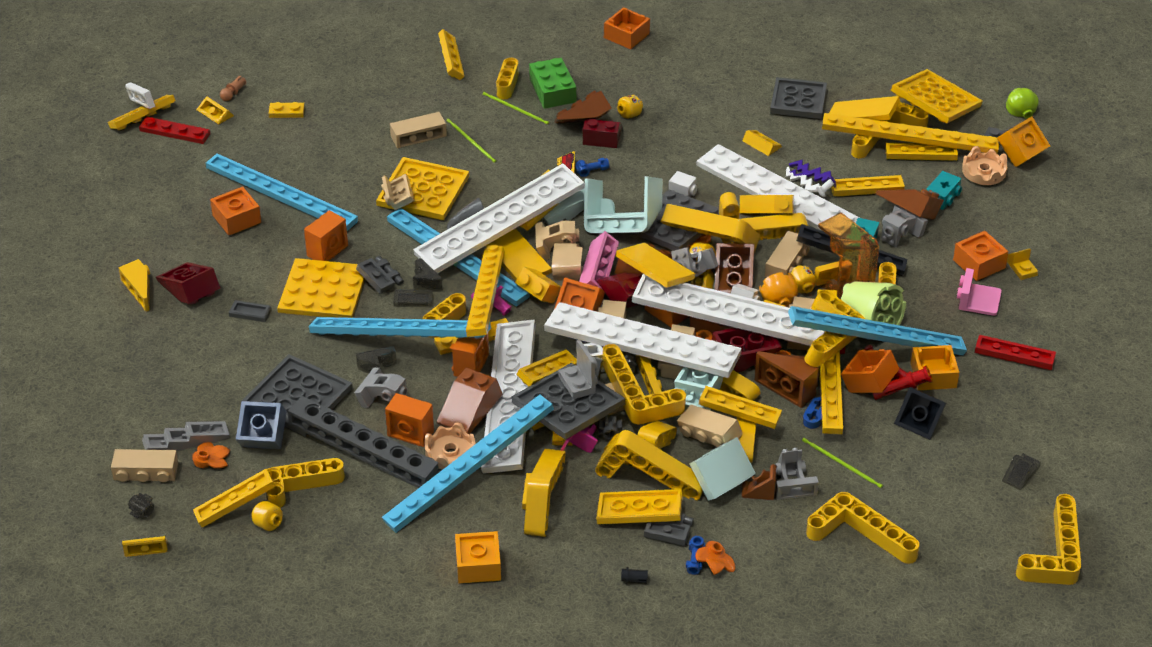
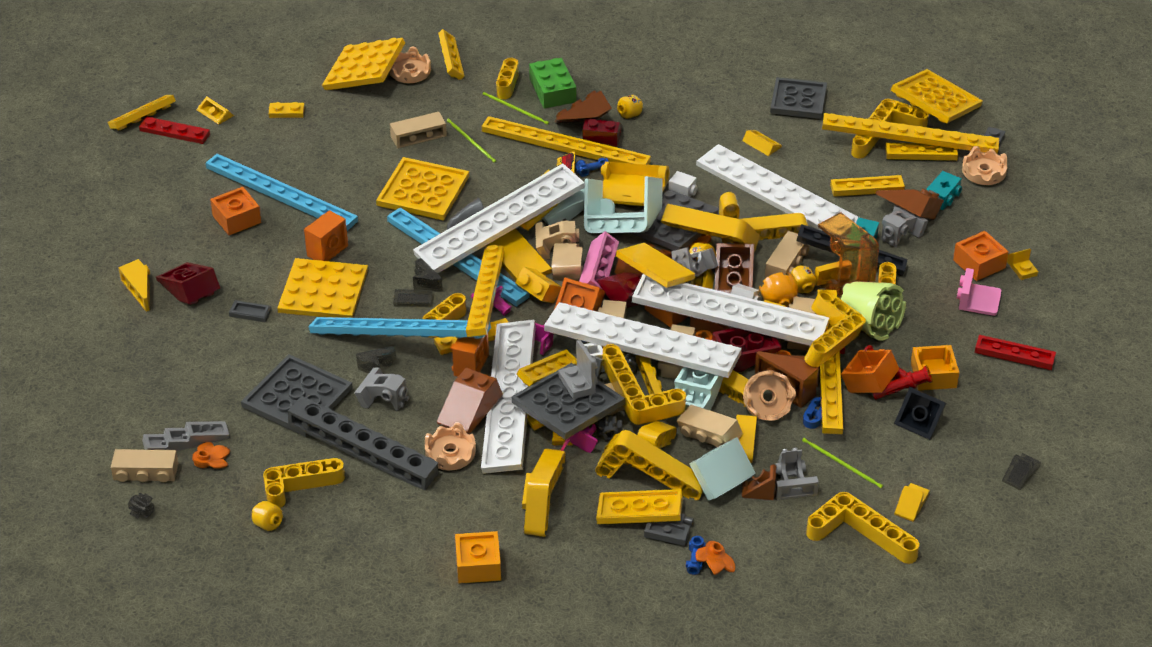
yellow slope [122,536,168,557] -> none
white tile [125,82,155,109] -> none
yellow plate [193,469,276,528] -> none
nougat pin [220,76,246,101] -> none
sand blue brick [236,401,287,449] -> none
dark grey plate [356,256,404,294] -> none
tan bracket [381,174,414,210] -> none
medium azure plate [382,394,554,533] -> none
orange container [385,393,434,447] -> none
orange container [604,7,650,49] -> none
black pin [621,567,648,584] -> none
yellow plate [699,386,782,429] -> none
yellow slope [740,195,794,214] -> none
piece [786,160,837,197] -> none
medium azure plate [788,306,967,356] -> none
yellow tile [828,96,900,121] -> none
light orange container [997,116,1050,167] -> none
lime plant [1006,88,1039,119] -> none
yellow beam [1016,494,1081,585] -> none
none -> yellow plate [322,38,405,90]
none -> light nougat plate [389,46,431,84]
none -> yellow plate [482,116,651,165]
none -> dark pink bracket [535,321,554,355]
none -> yellow door [601,162,670,206]
none -> light nougat plate [743,370,796,421]
none -> yellow slope [894,483,930,522]

